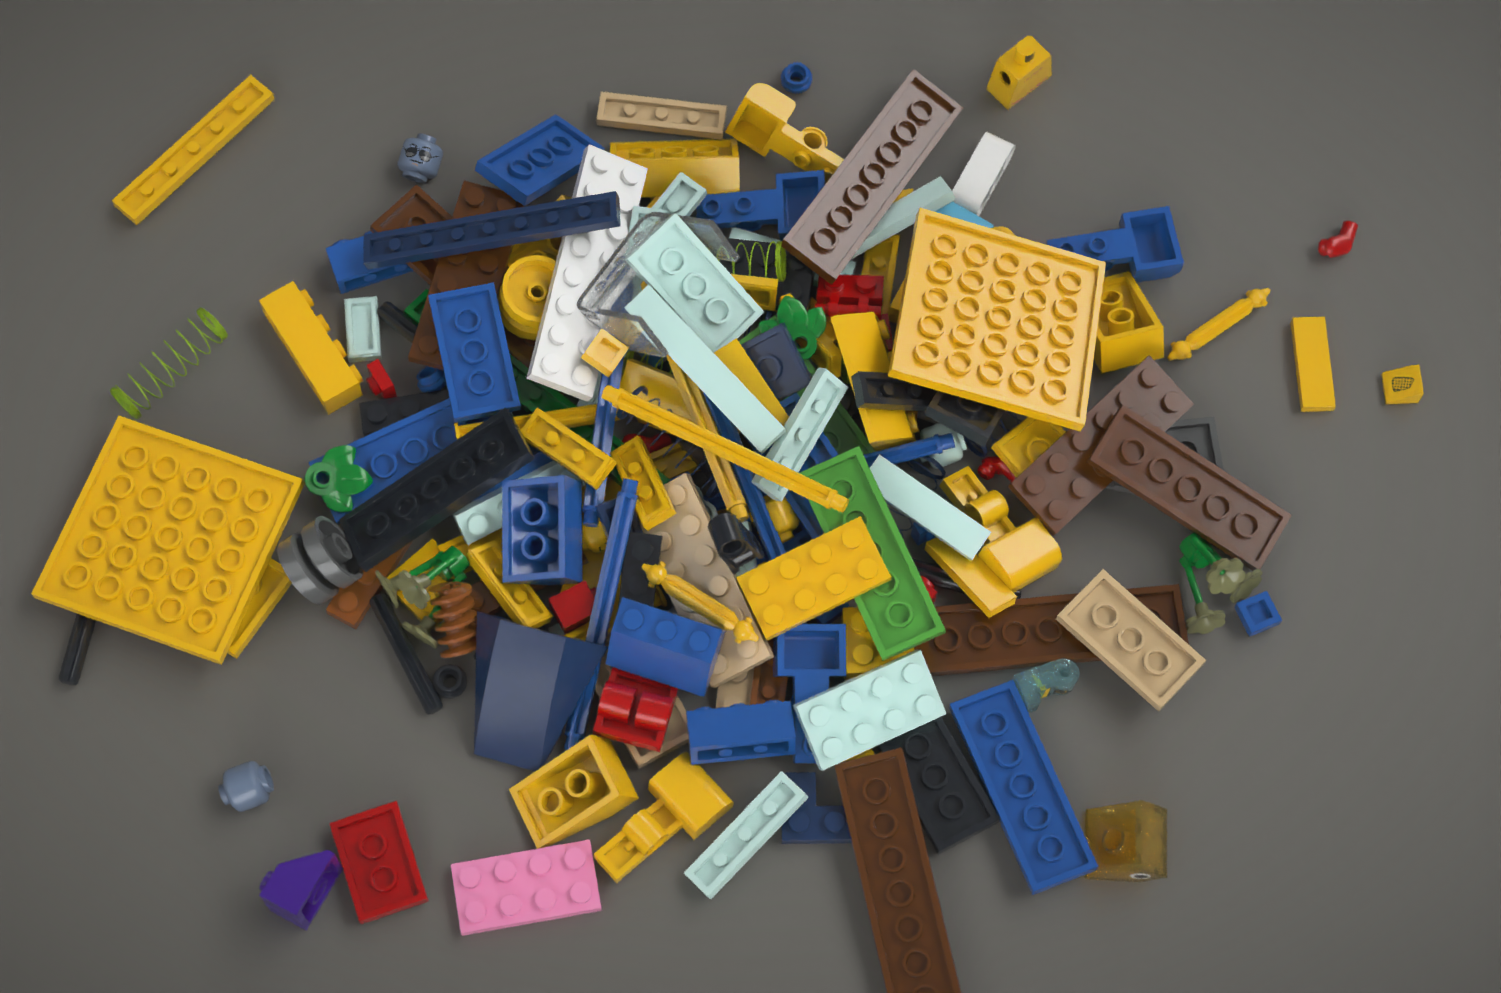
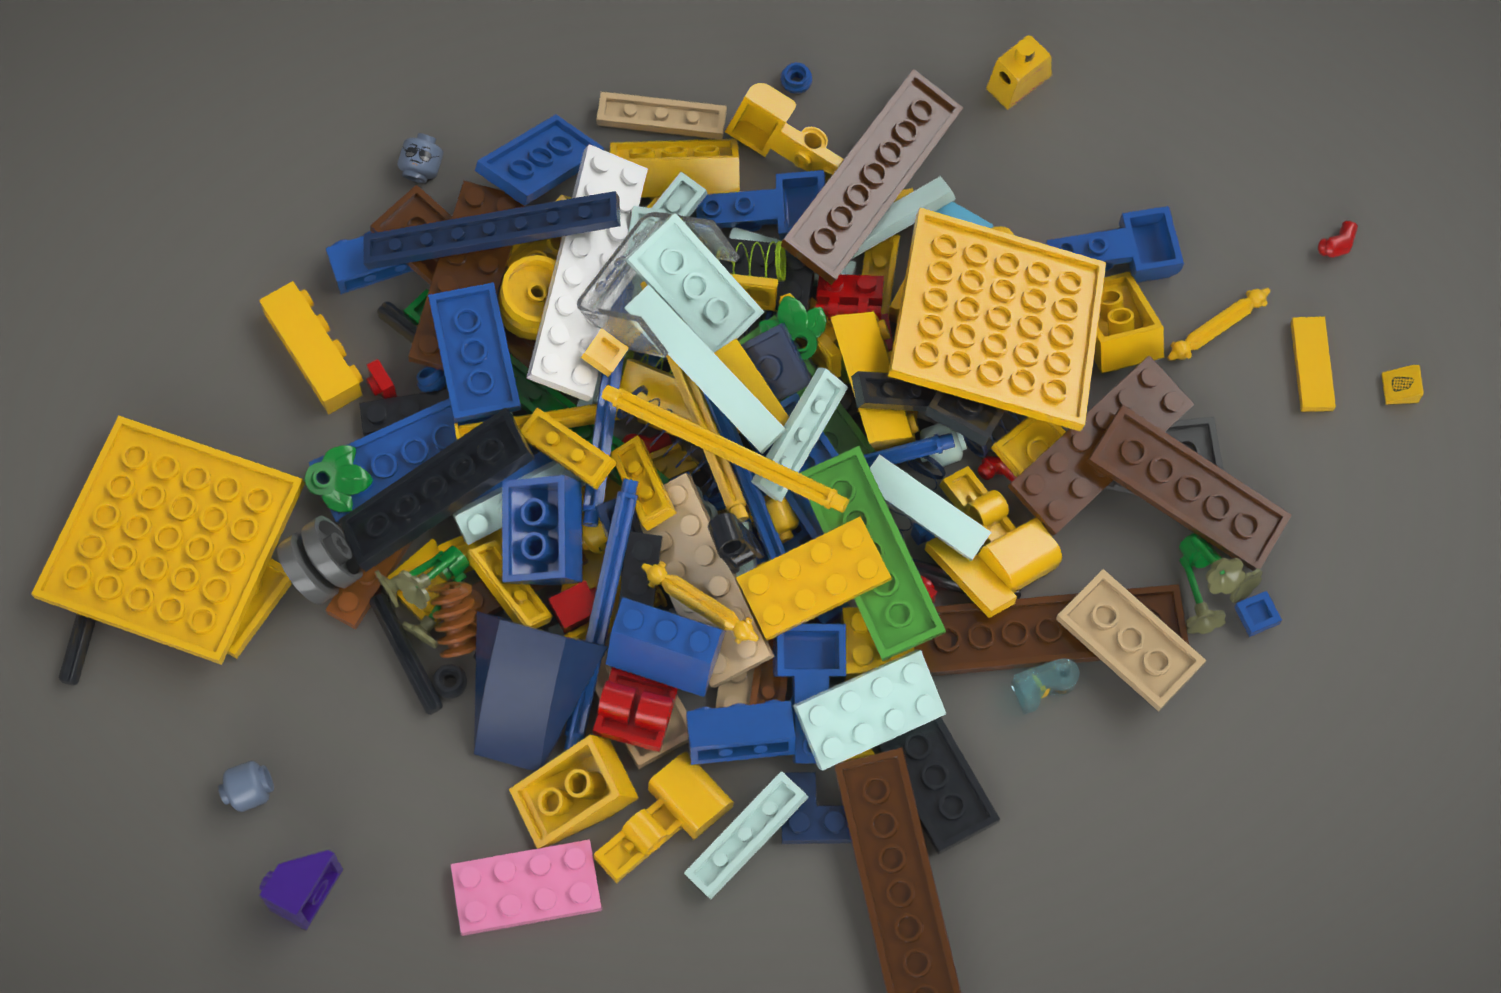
lime piece [110,307,228,420] -> none
yellow plate [112,75,275,225] -> none
red plate [329,800,429,925] -> none
light aqua tile [344,296,382,363] -> none
blue plate [949,680,1098,895] -> none
white beam [952,132,1015,216] -> none
clear yellow slope [1085,800,1167,882] -> none

